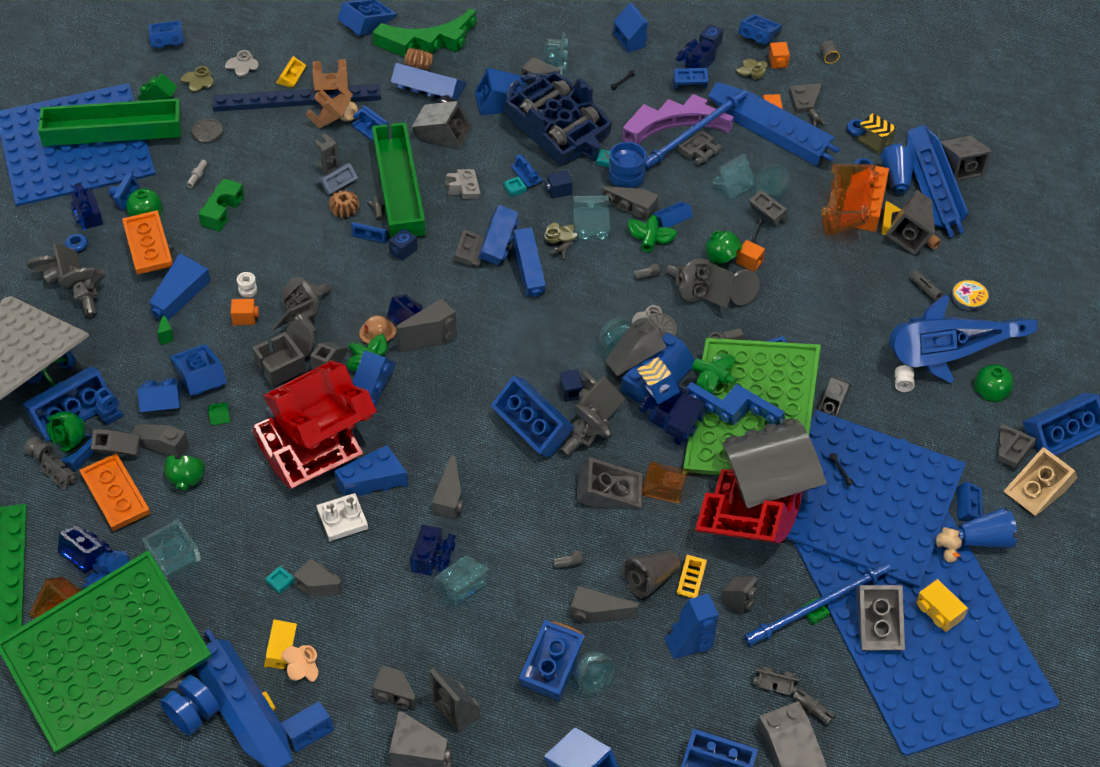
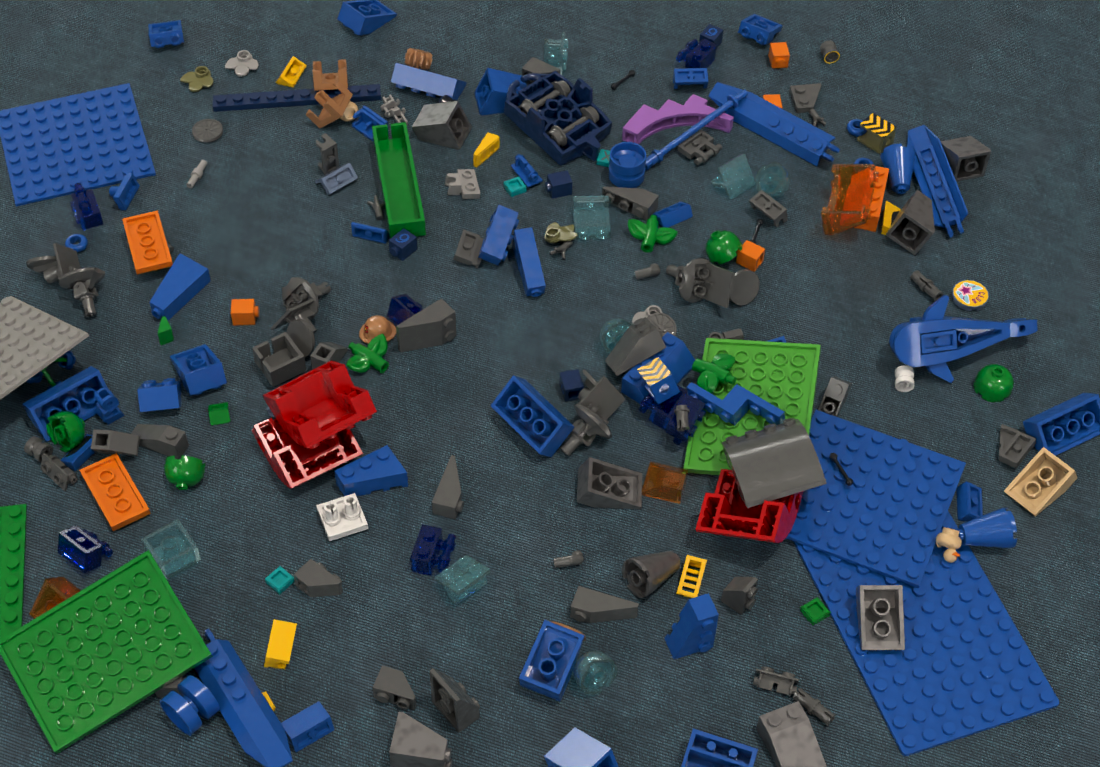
green piece [38,98,182,146] -> none
blue plate [81,550,130,589] -> none
green cylinder [126,188,163,217] -> none
green slope [137,73,177,101] -> none
green arch [198,179,245,232] -> none
white wheel [237,272,257,298] -> none
light nougat plate [281,645,318,682] -> none
medium nougat gear [329,189,359,219] -> none
blue wedge [352,350,397,408] -> none
green arch [372,8,477,57] -> none
blue slope [613,3,648,53] -> none
olive plate [736,59,768,79] -> none
blue bar [743,563,892,647] -> none
yellow brick [916,579,968,632] -> none
medium nougat hinge [925,234,942,250] -> none
none -> light grey piece [380,94,408,125]
none -> yellow slope [473,132,500,167]
none -> dark grey pin [674,405,690,431]

